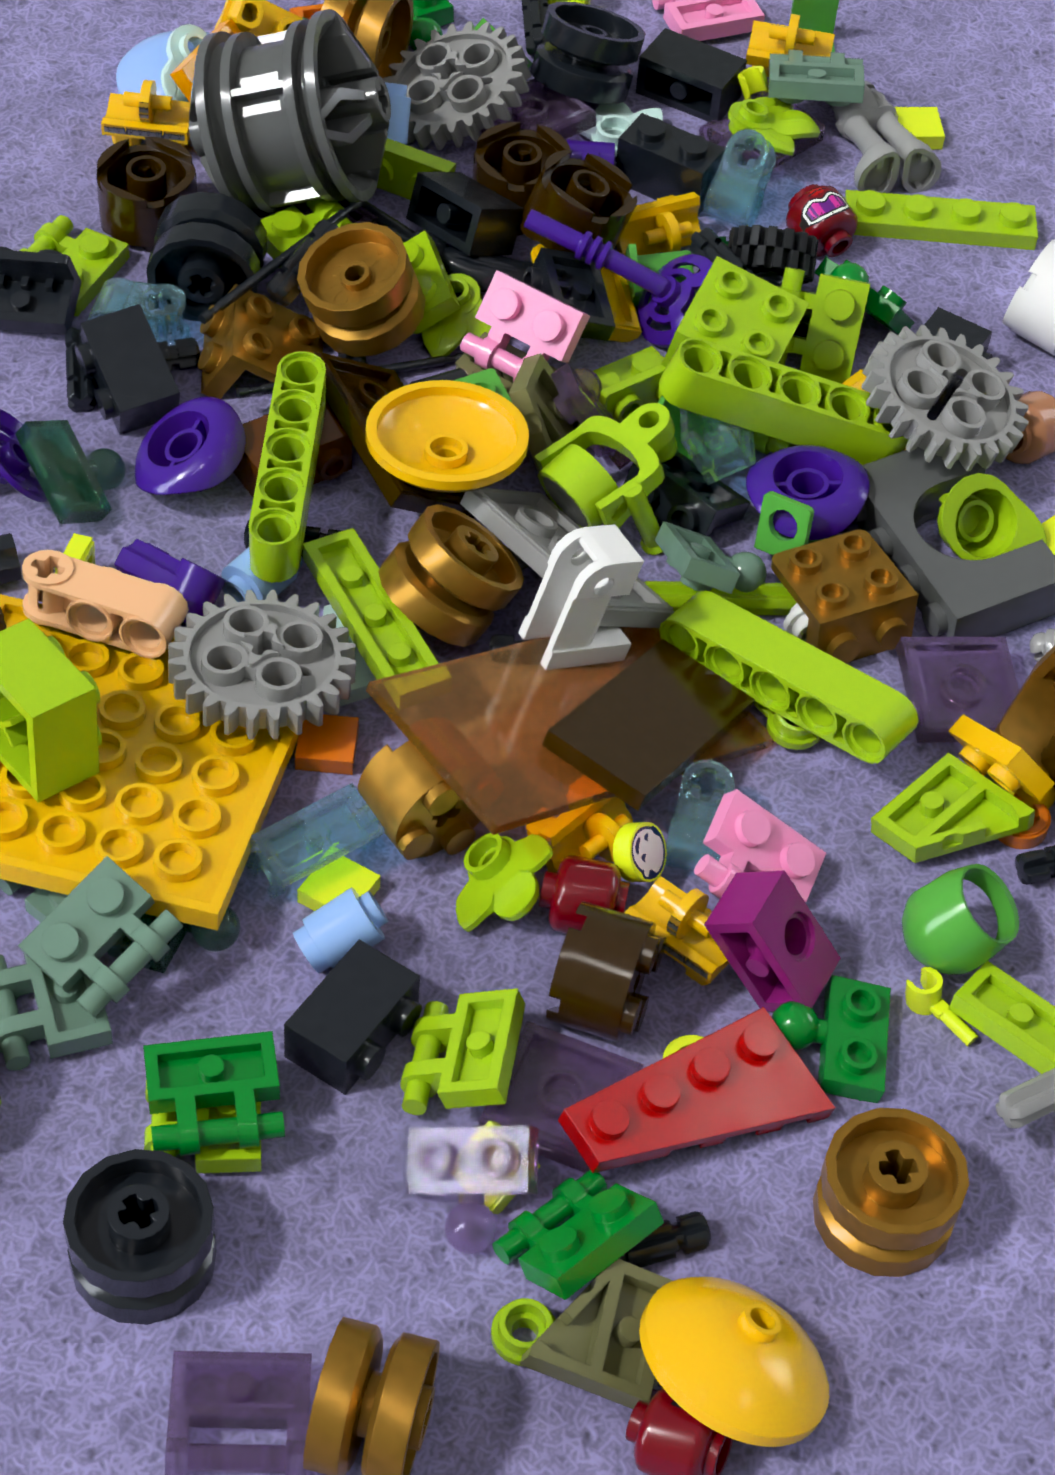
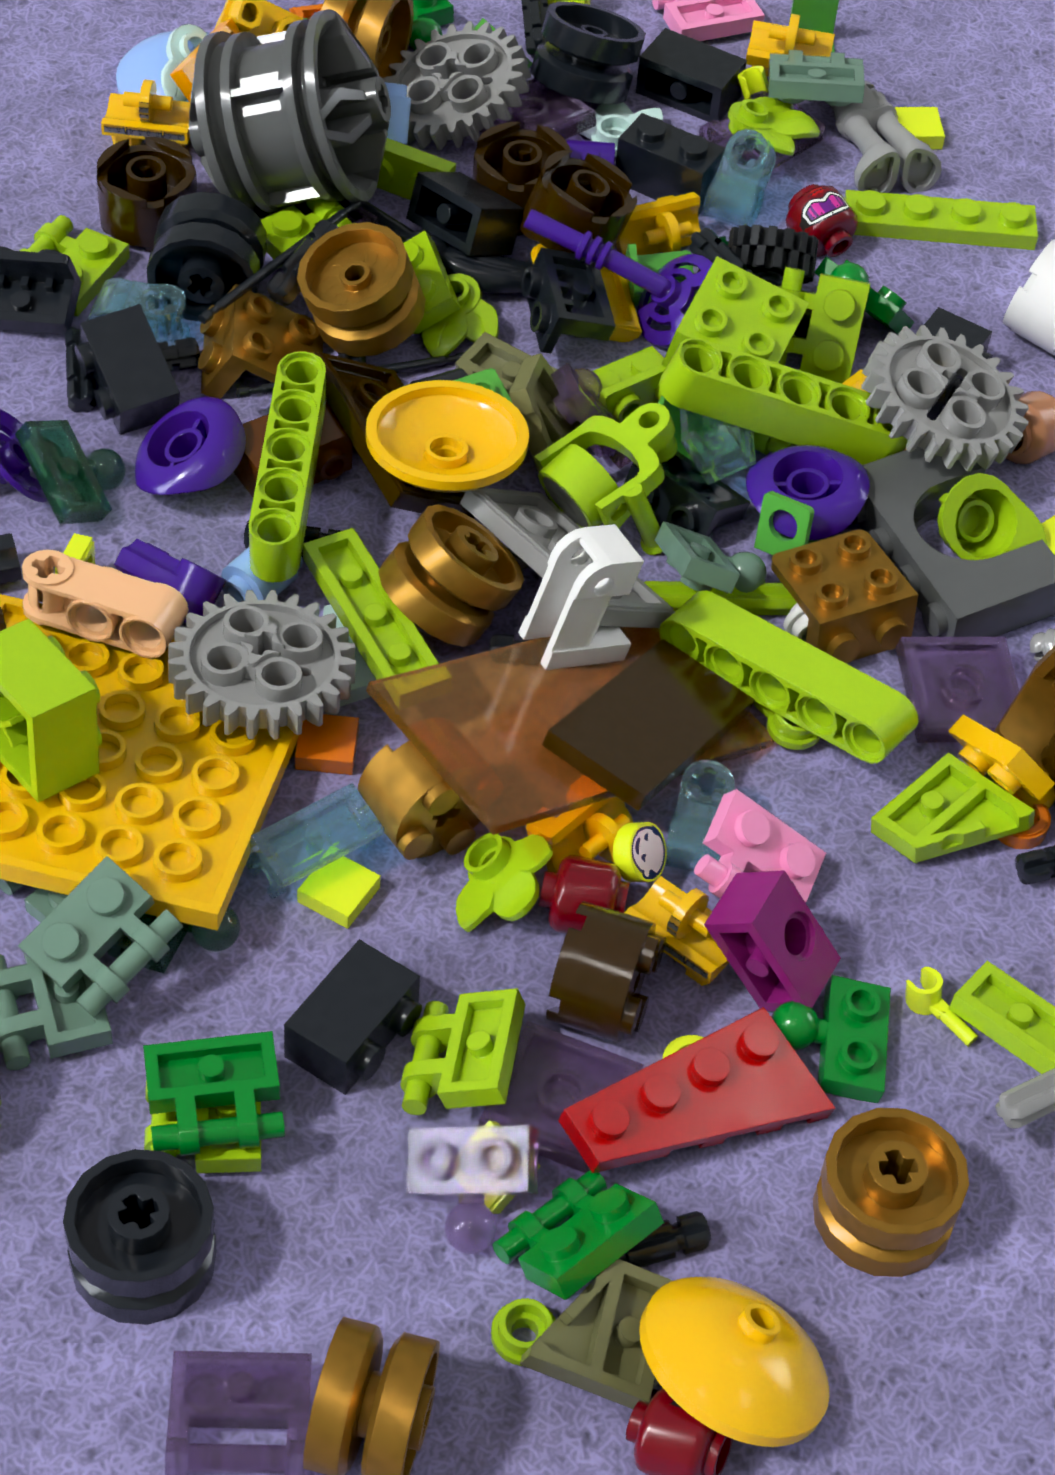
light blue brick [293,887,389,974] -> none
bright pink plate [460,270,590,382] -> none
bright green helmet [902,864,1019,975] -> none

